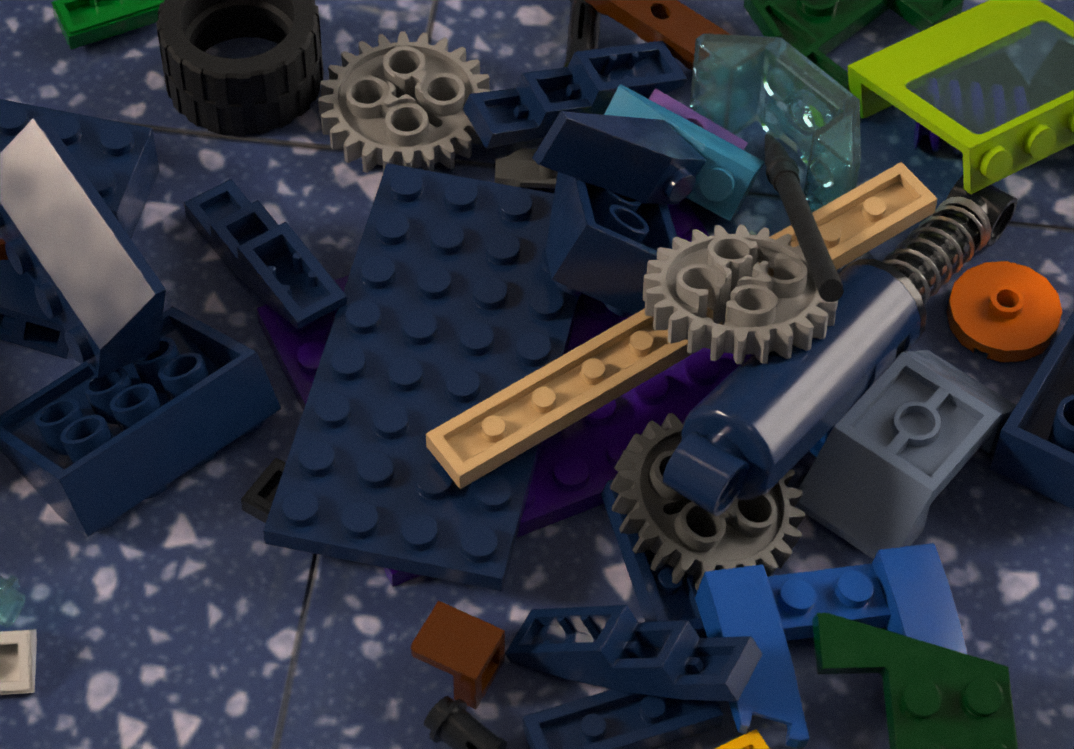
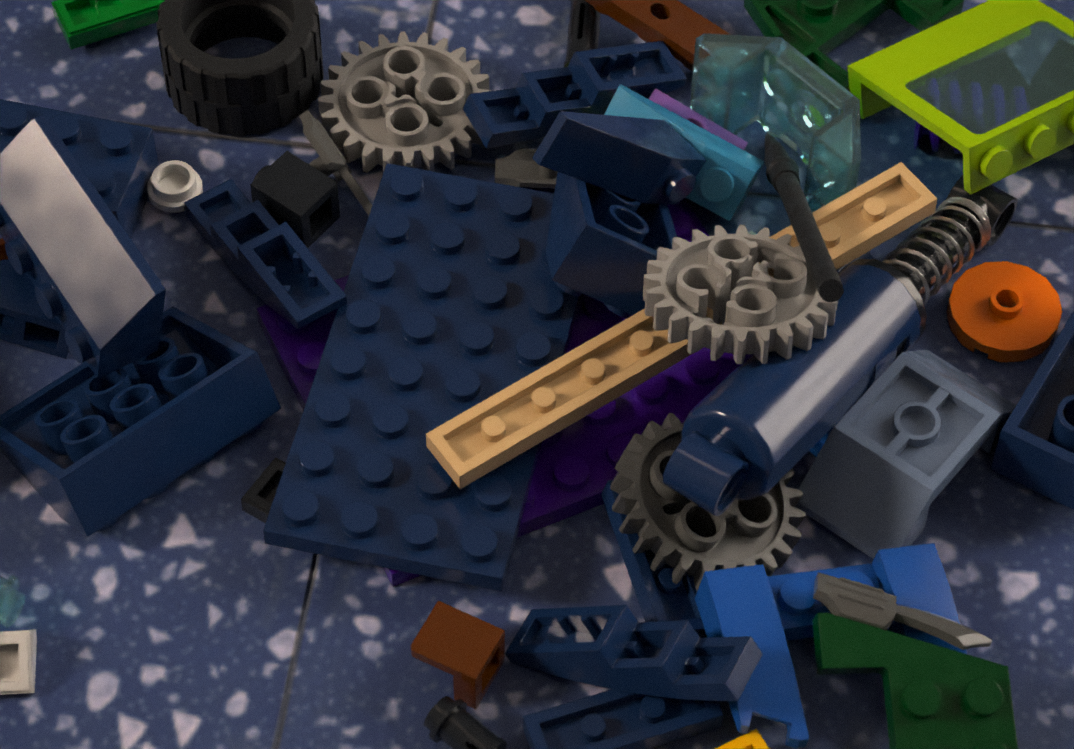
none -> white plate [147,160,203,213]
none -> black brick [250,151,340,248]
none -> dark grey piece [299,110,372,216]
none -> dark grey piece [813,572,993,650]

